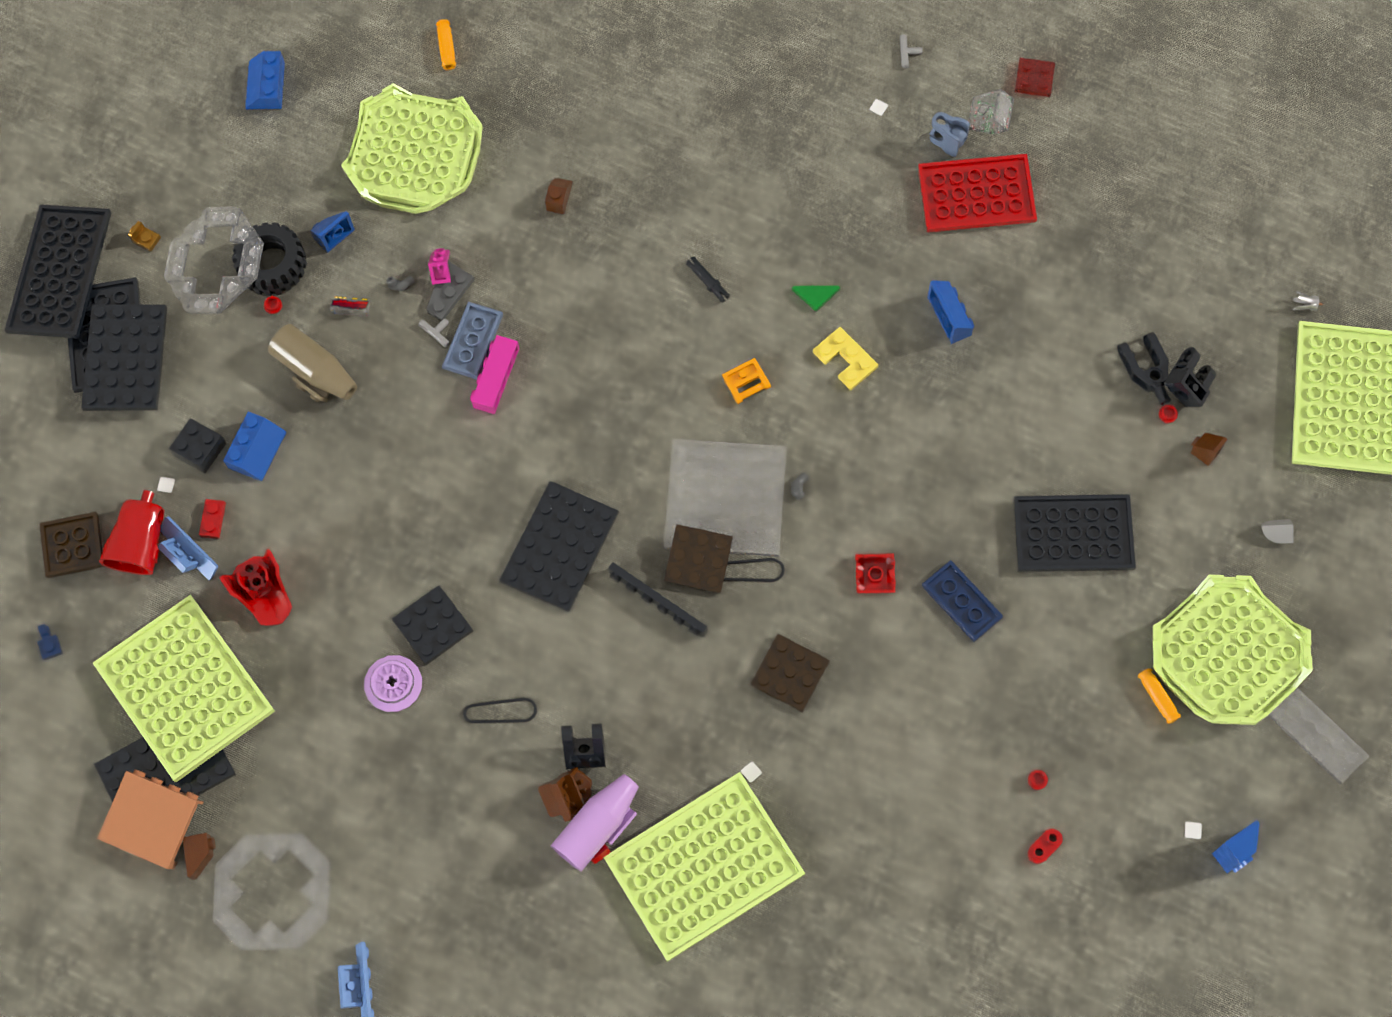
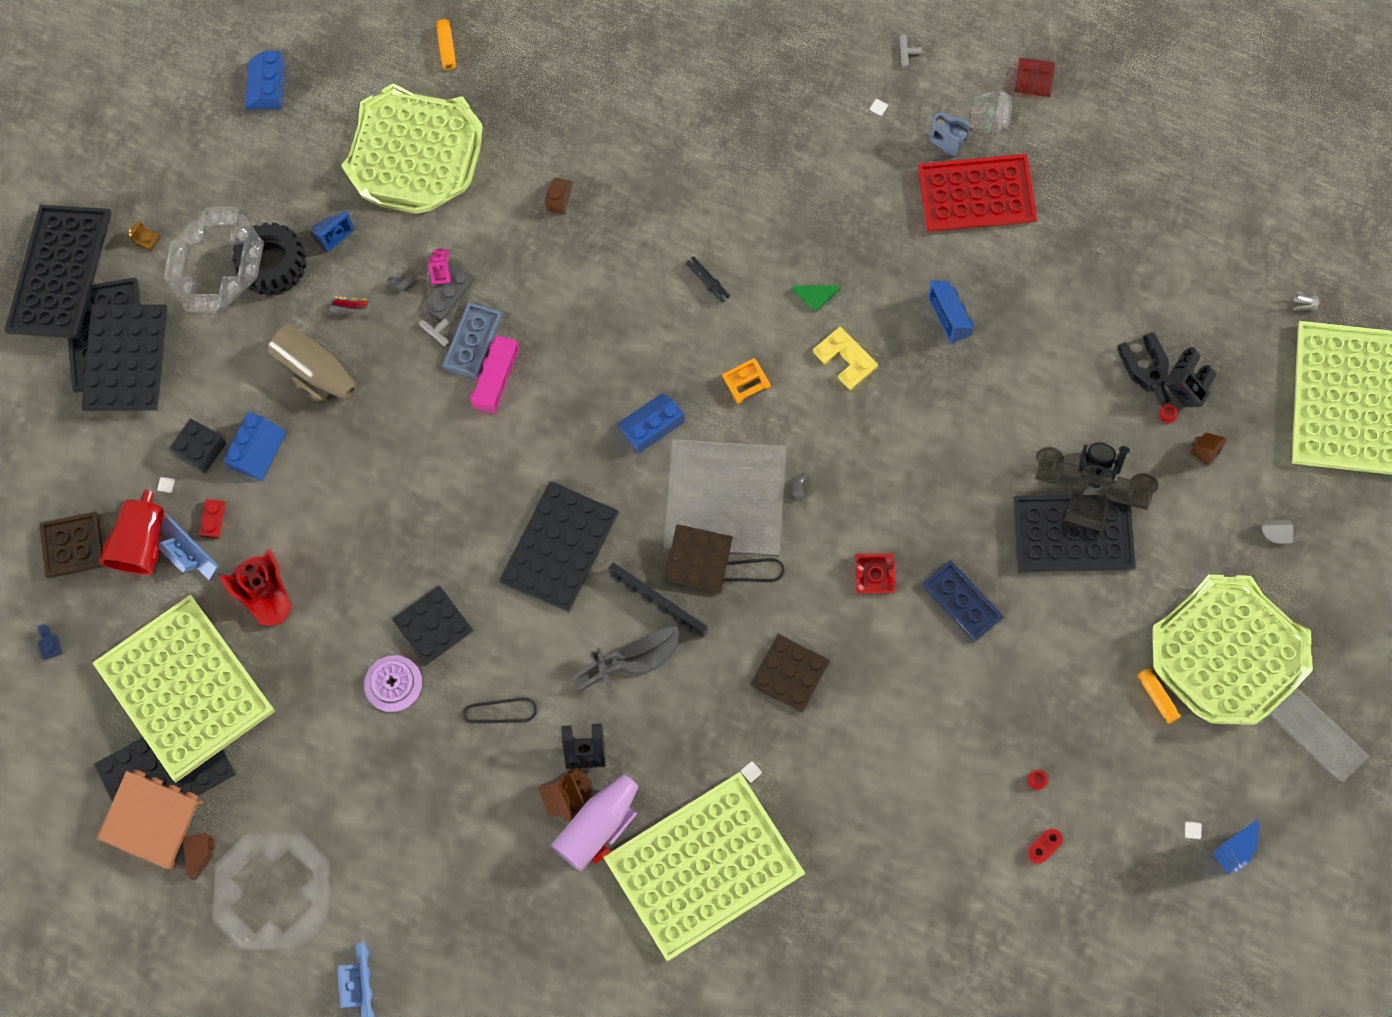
red plate [263,296,282,314] -> none
none -> dark grey piece [573,626,680,691]
none -> blue slope [617,393,685,453]
none -> clear smoke piece [1035,442,1158,531]

